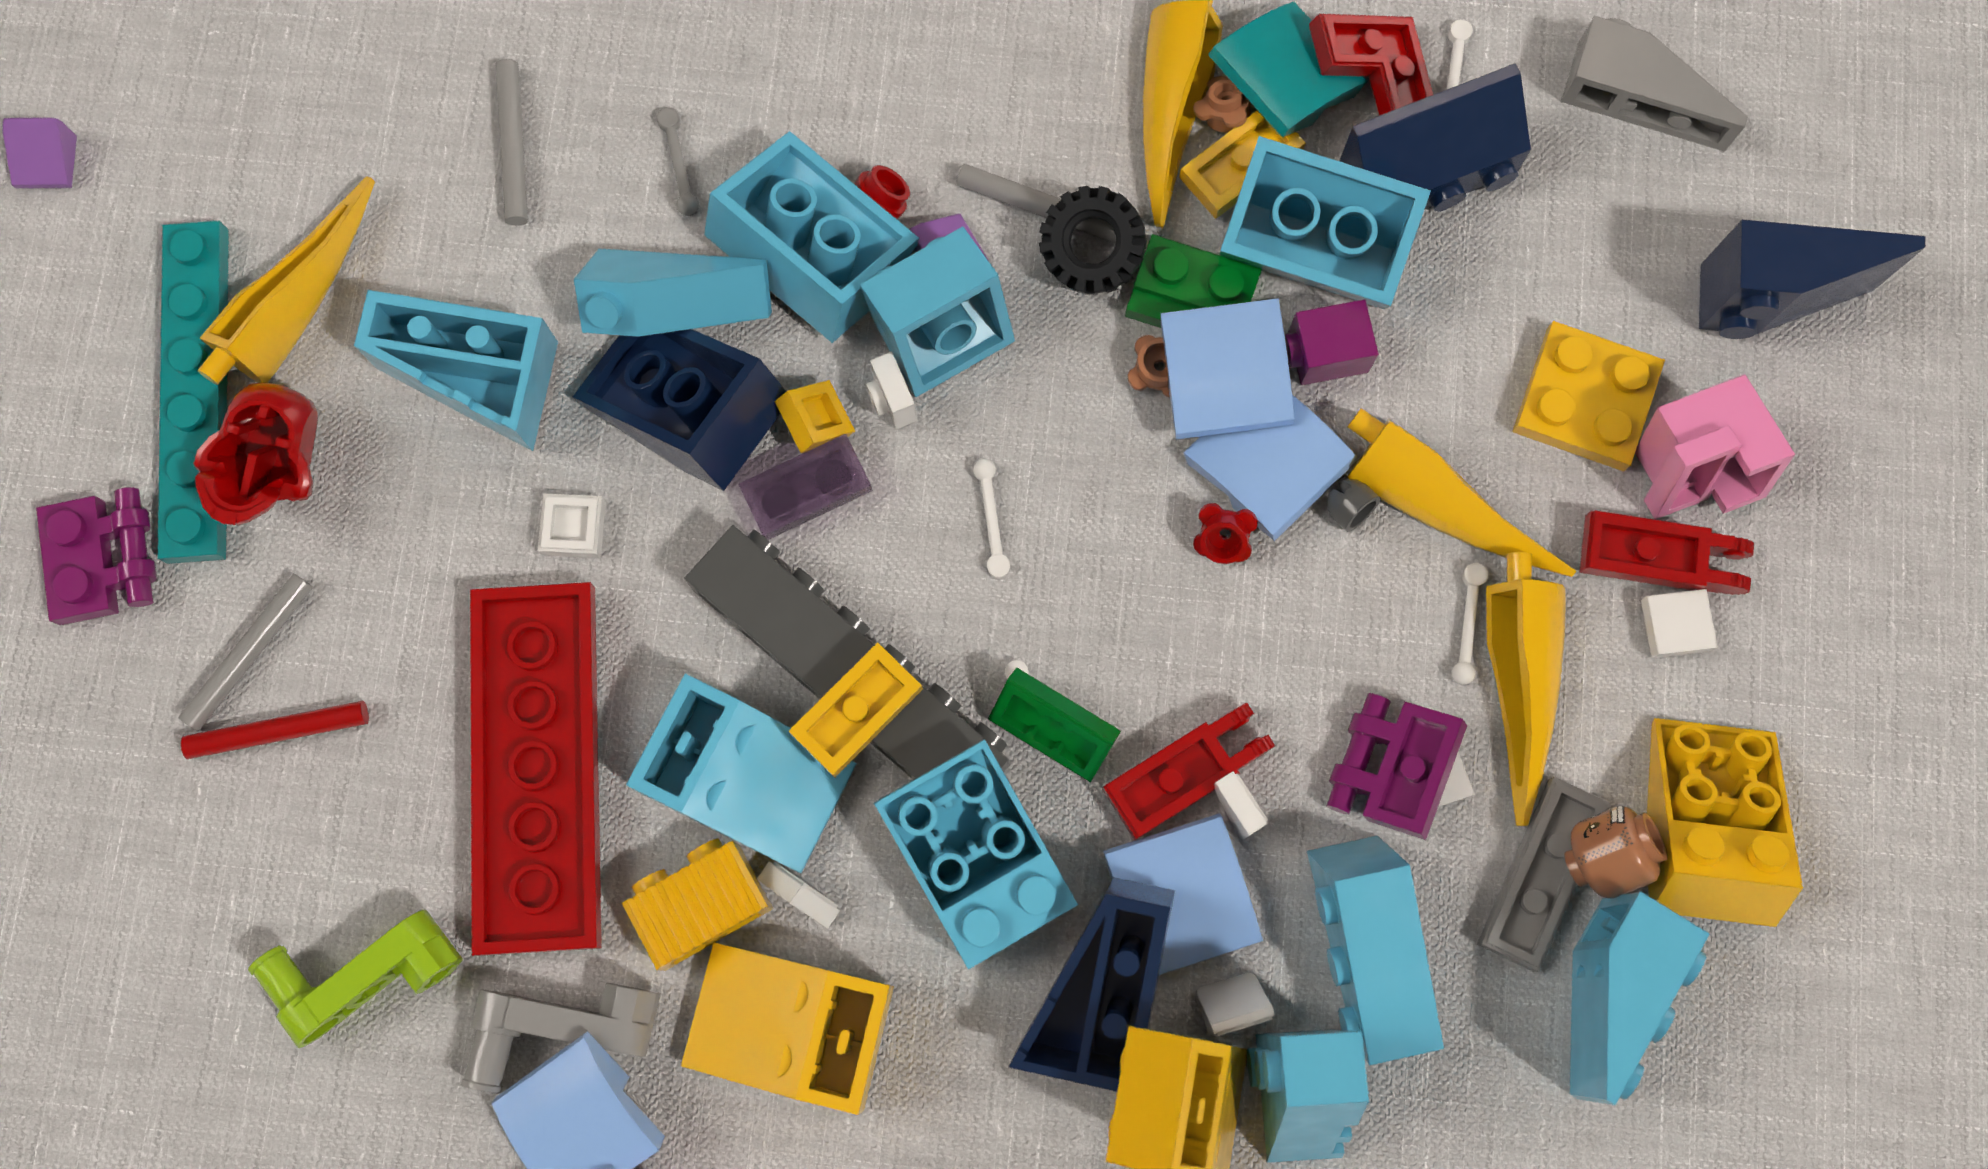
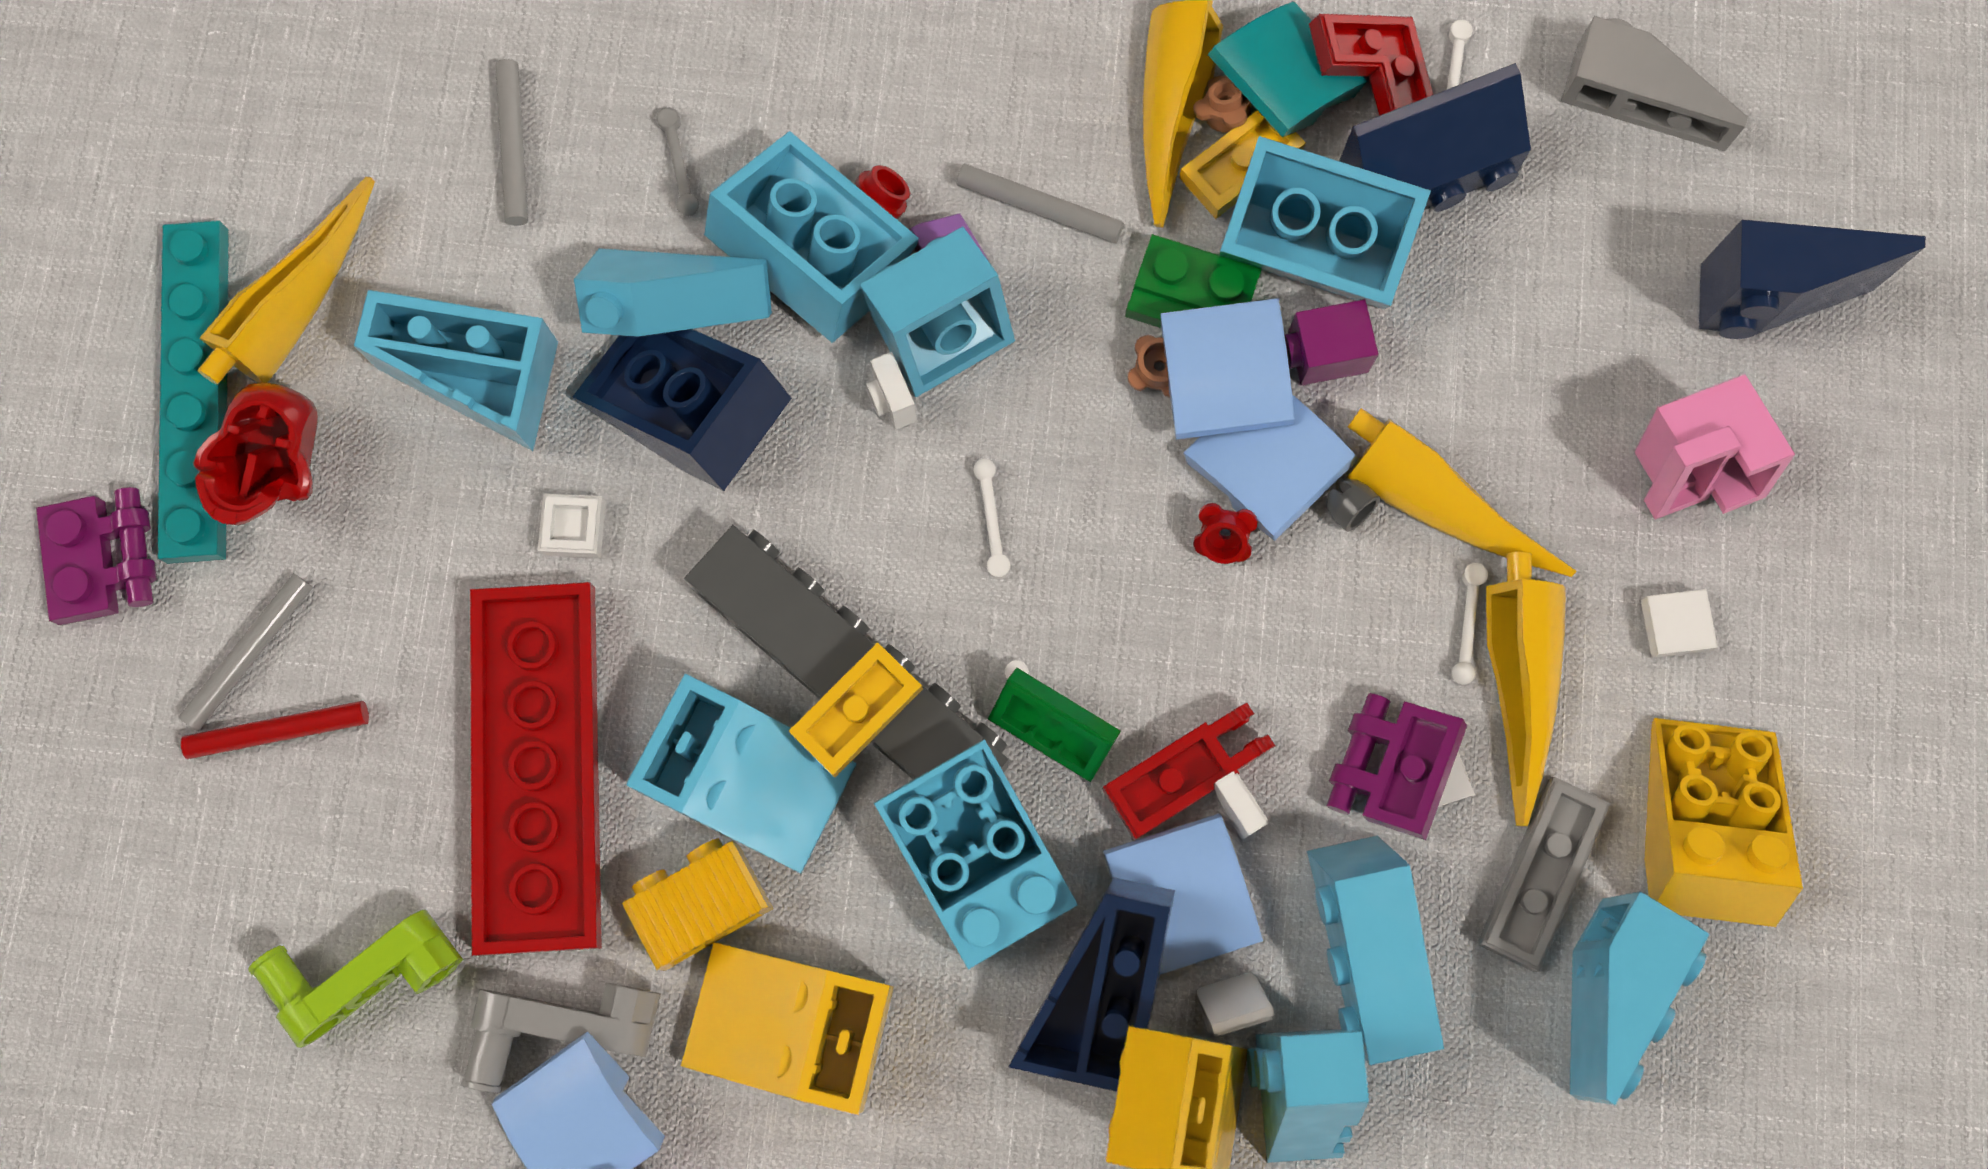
medium lavender slope [2,118,77,189] -> none
clear purple plate [739,434,873,540] -> none
white tile [757,861,840,929] -> none
yellow plate [775,380,855,453] -> none
black tyre [1039,186,1147,295] -> none
yellow plate [1512,321,1665,472] -> none
nougat head [1564,806,1668,899] -> none
red hinge [1579,510,1754,595] -> none

